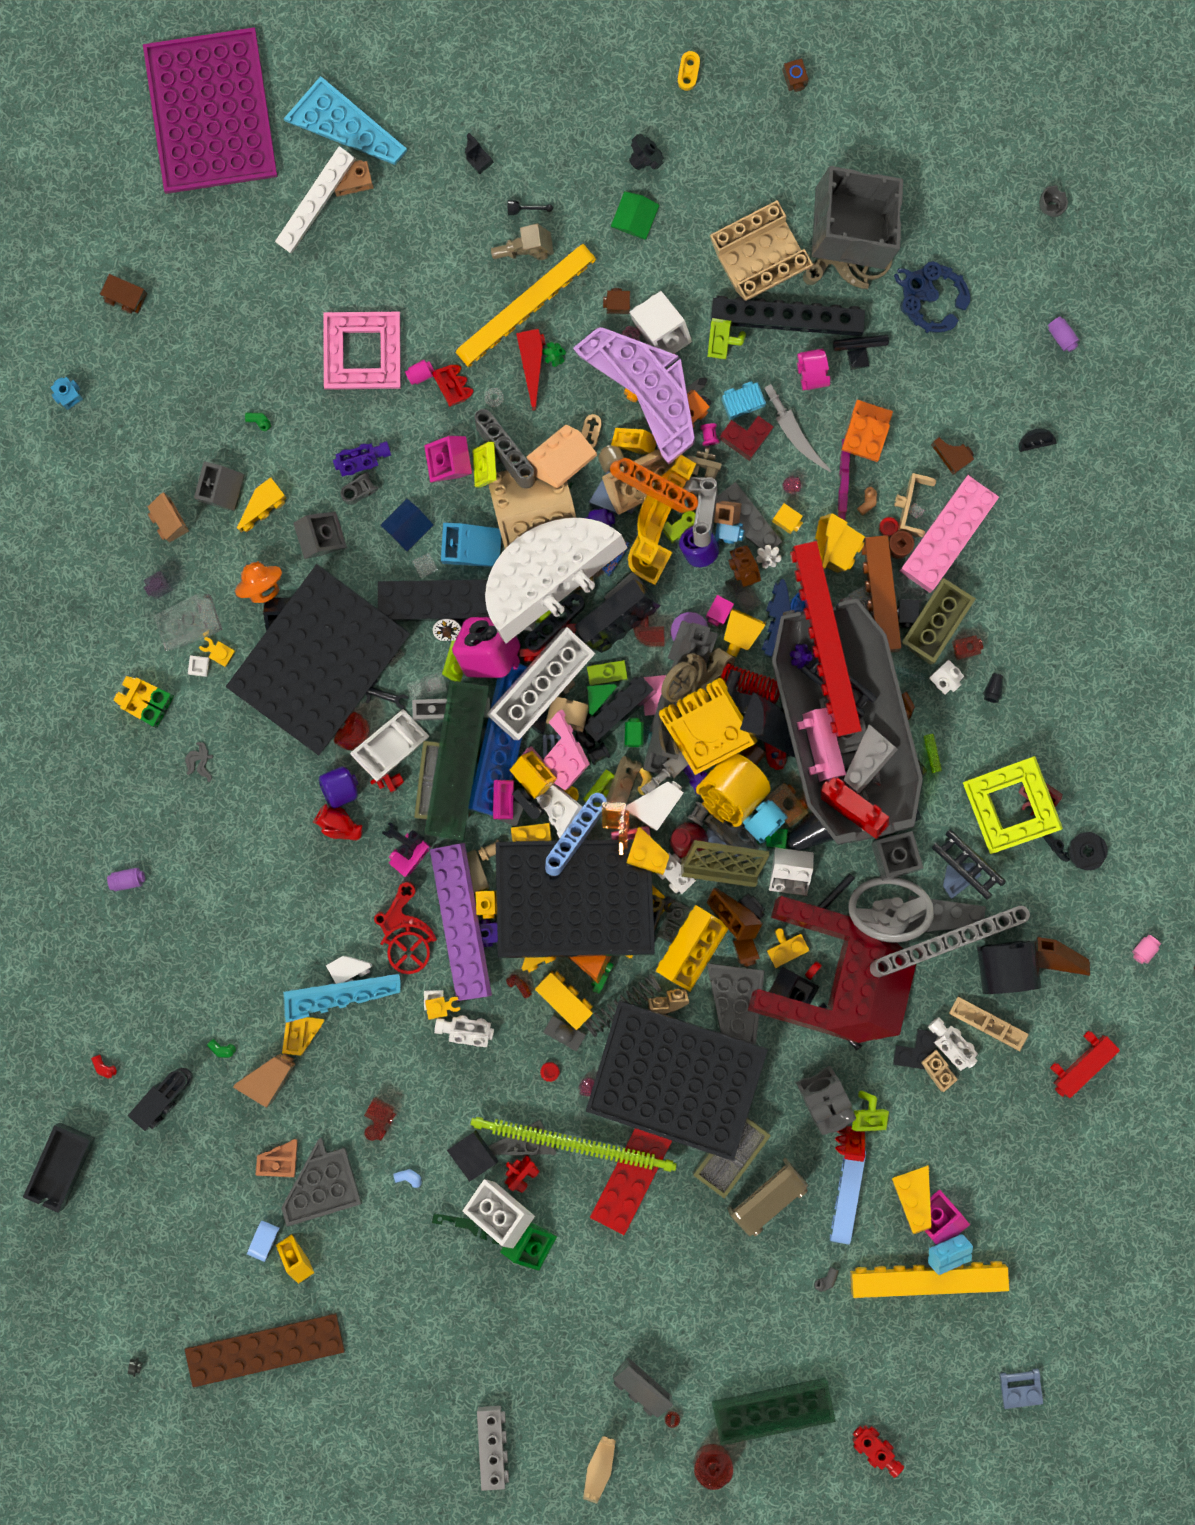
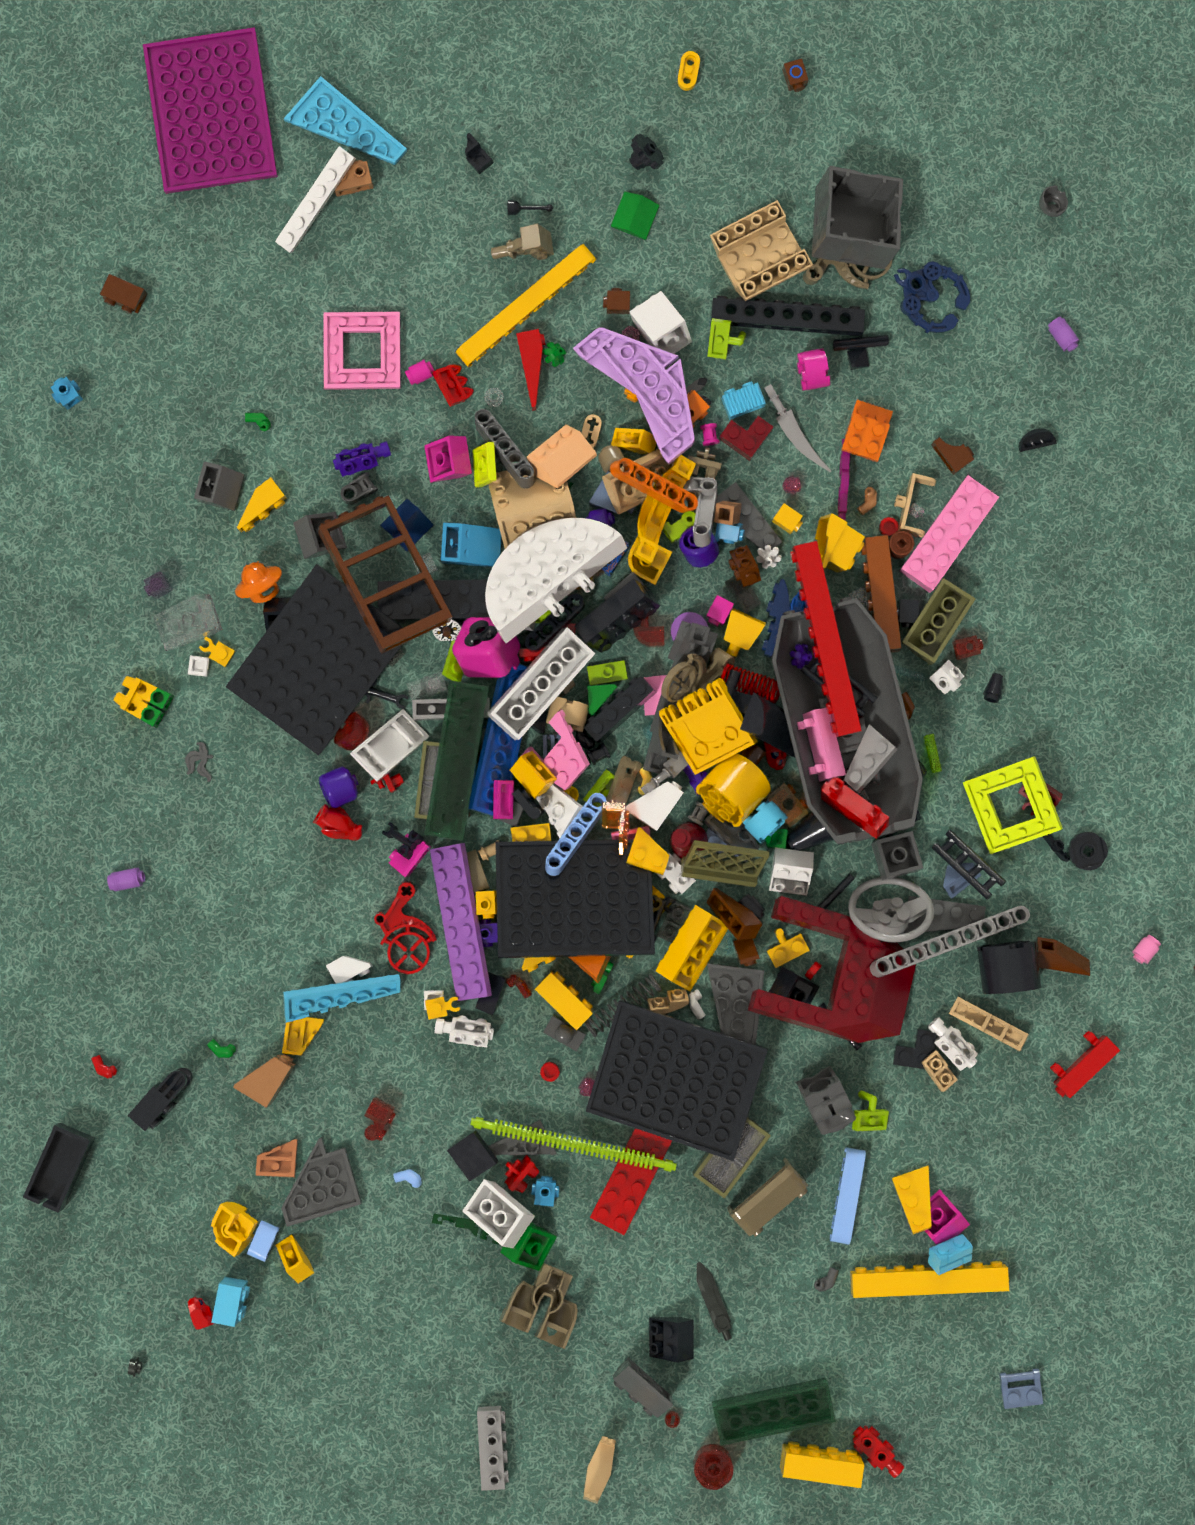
medium nougat slope [148,492,189,543] -> none
reddish brown plate [184,1313,345,1388] -> none
green brick [624,718,644,747] -> none
red plate [835,1126,865,1162] -> none
none -> red rock [188,1297,215,1330]
none -> yellow brick [211,1202,258,1257]
none -> medium azure brick [211,1276,250,1327]
none -> reddish brown window [318,495,452,654]
none -> black slope [475,972,506,1015]
none -> dark tan piece [499,1263,578,1349]
none -> dark azure brick [531,1176,560,1207]
none -> black slope [649,1317,694,1363]
none -> white arm [689,989,705,1020]
none -> pearl dark grey piece [696,1262,732,1341]
none -> yellow brick [780,1441,864,1488]

